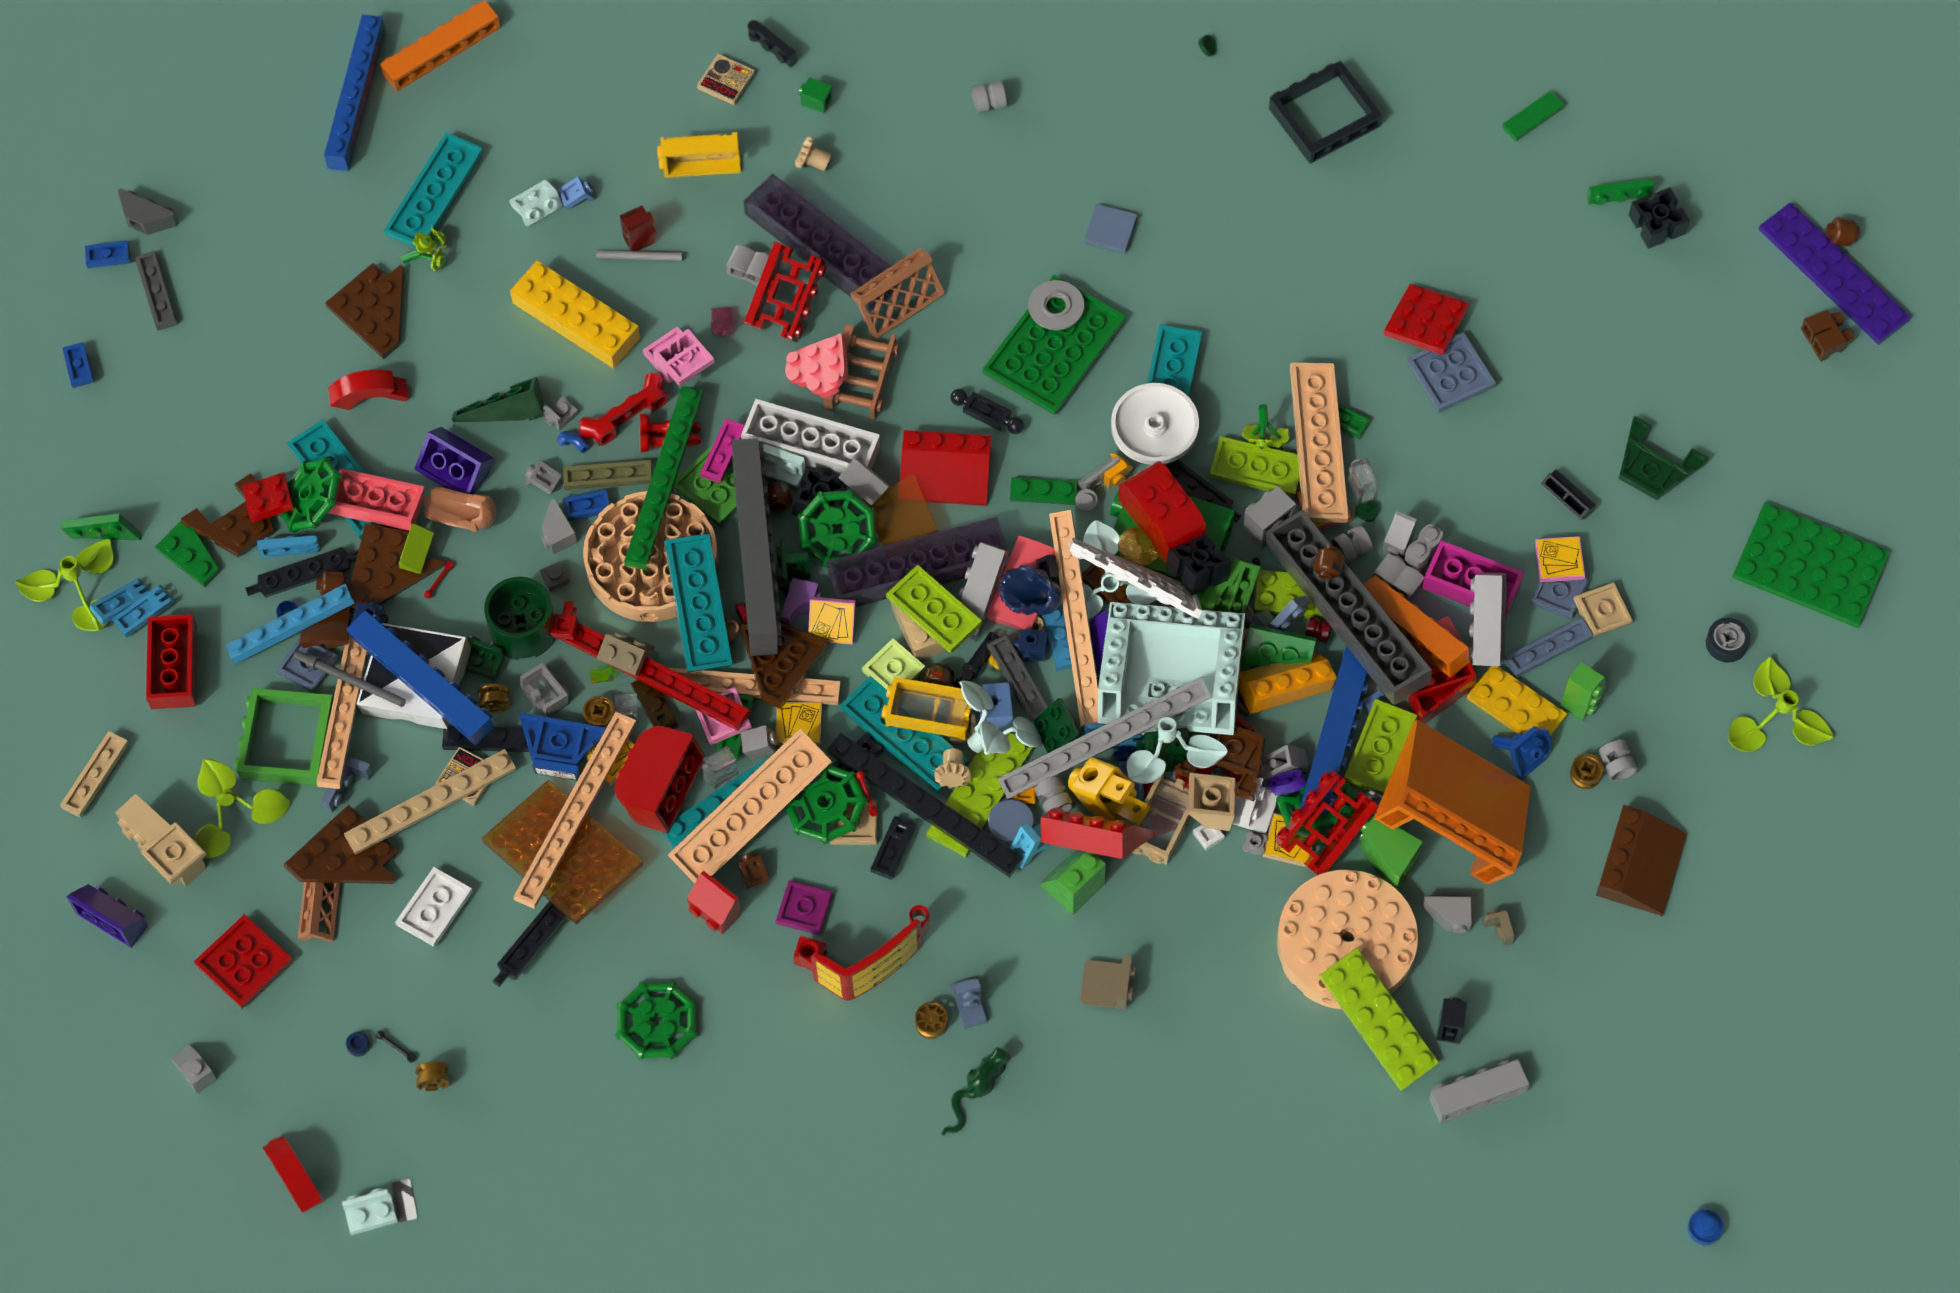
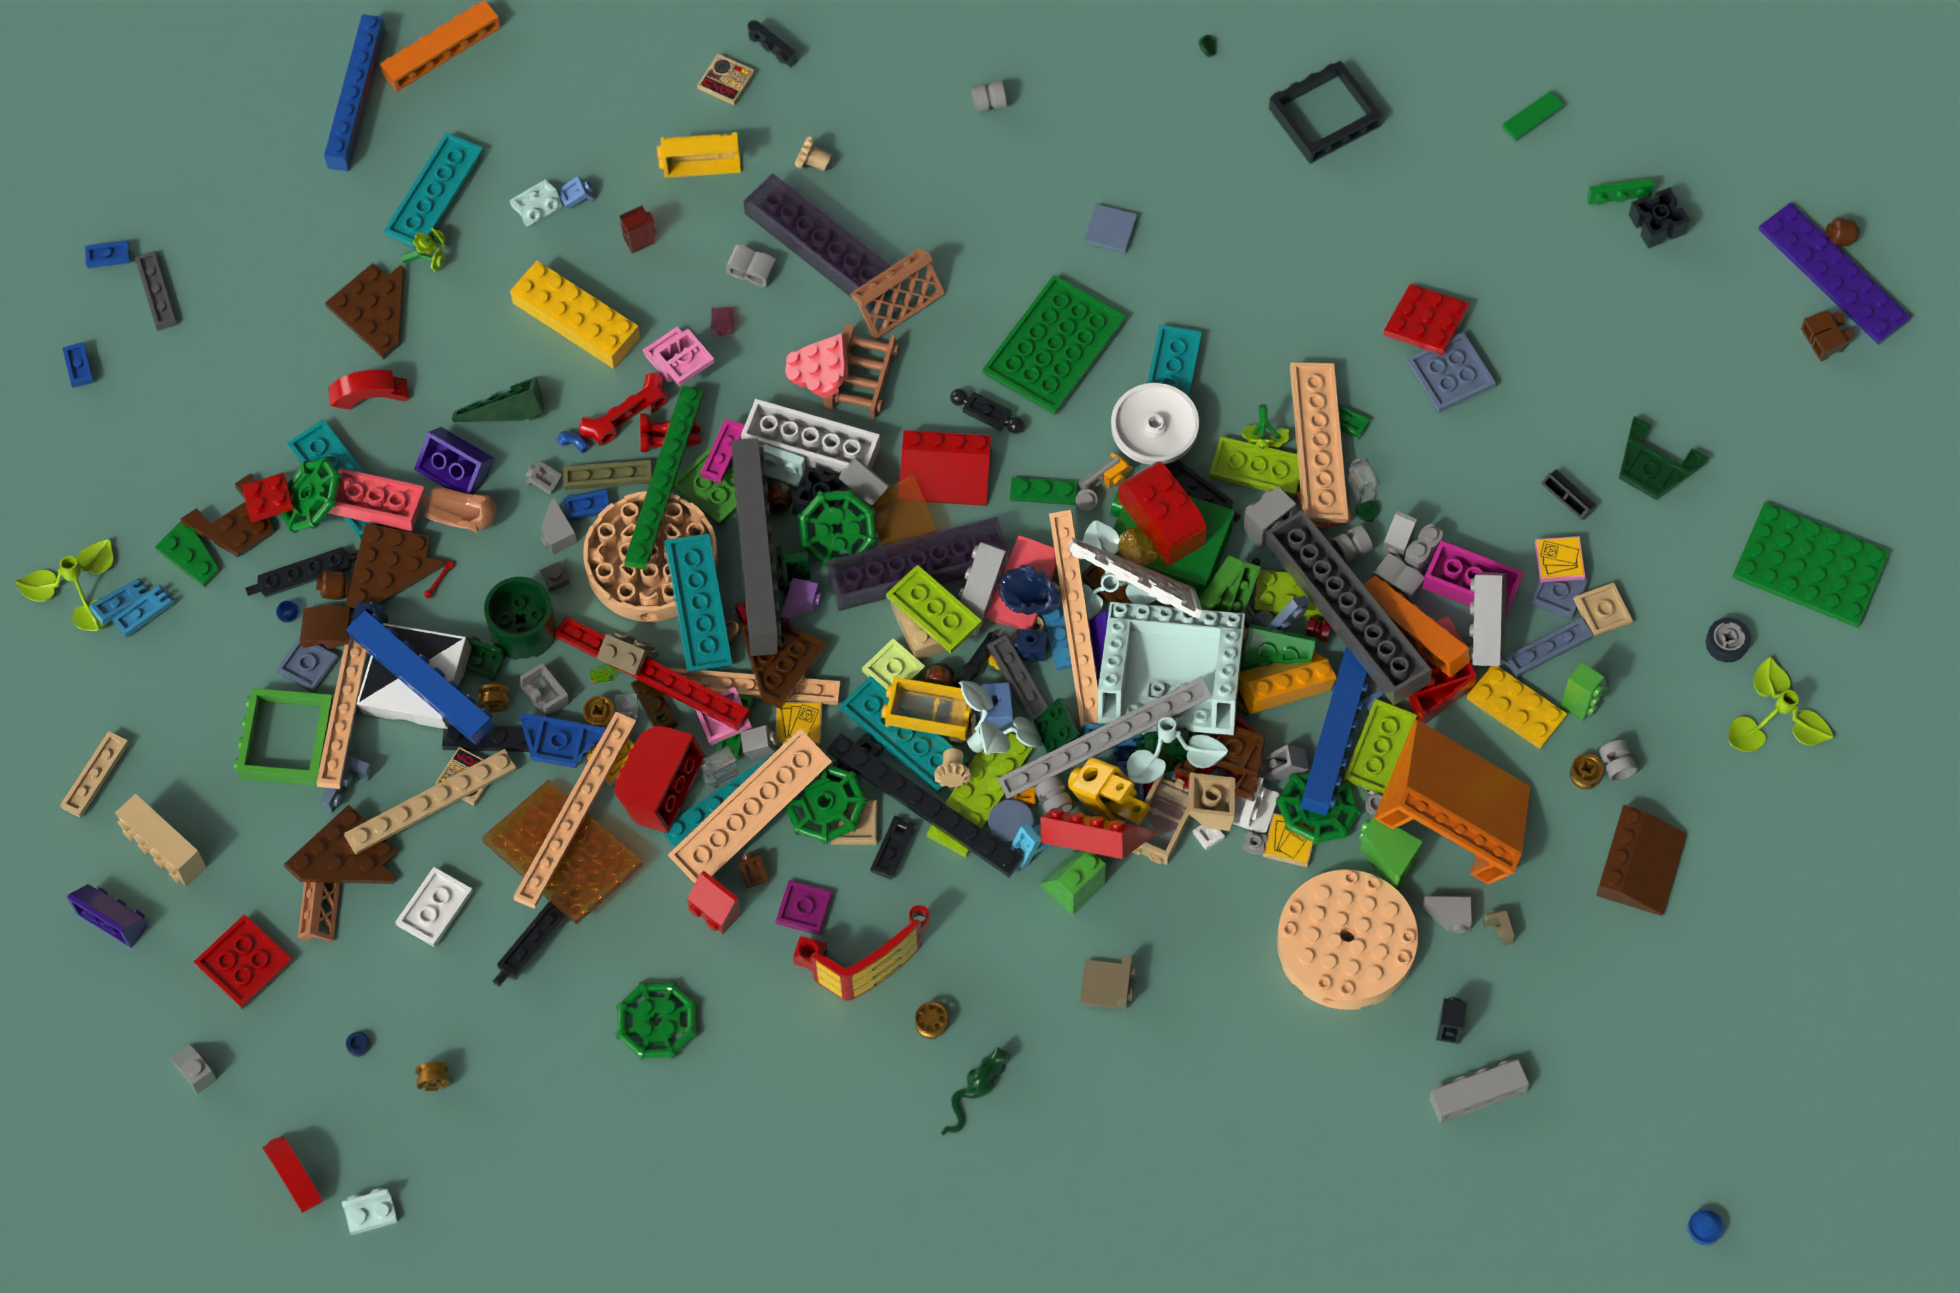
green wing [60,513,142,540] -> none
dark grey slope [118,188,178,235] -> none
tan tile [140,822,207,885] -> none
red brick [146,614,197,709] -> none
lime plant [194,758,290,859] -> none
dark azure plate [226,584,354,665] -> none
dark azure hinge [257,535,321,558] -> none
dark grey bar [293,650,406,707] -> none
black hinge [376,1031,416,1063] -> none
sticker [392,1179,417,1222] -> none
lime slope [399,523,434,574] -> none
blue tile [532,758,581,781] -> none
light grey bracket [543,397,578,431] -> none
red plate [550,600,579,640] -> none
light grey bar [596,250,682,261] -> none
red fence [744,241,827,342] -> none
green brick [799,77,833,113] -> none
yellow tile [808,597,855,644] -> none
red hinge [856,771,878,817] -> none
sand blue bracket [950,978,987,1029] -> none
light grey piece [1028,280,1084,330] -> none
black plate [1036,555,1058,580] -> none
black brick [1165,534,1232,596] -> none
dark purple beam [1267,769,1307,795] -> none
red fence [1275,769,1378,875] -> none
reddish brown head [1313,545,1345,581] -> none
lime plate [1318,948,1439,1091] -> none
blue piece [1492,726,1552,780] -> none

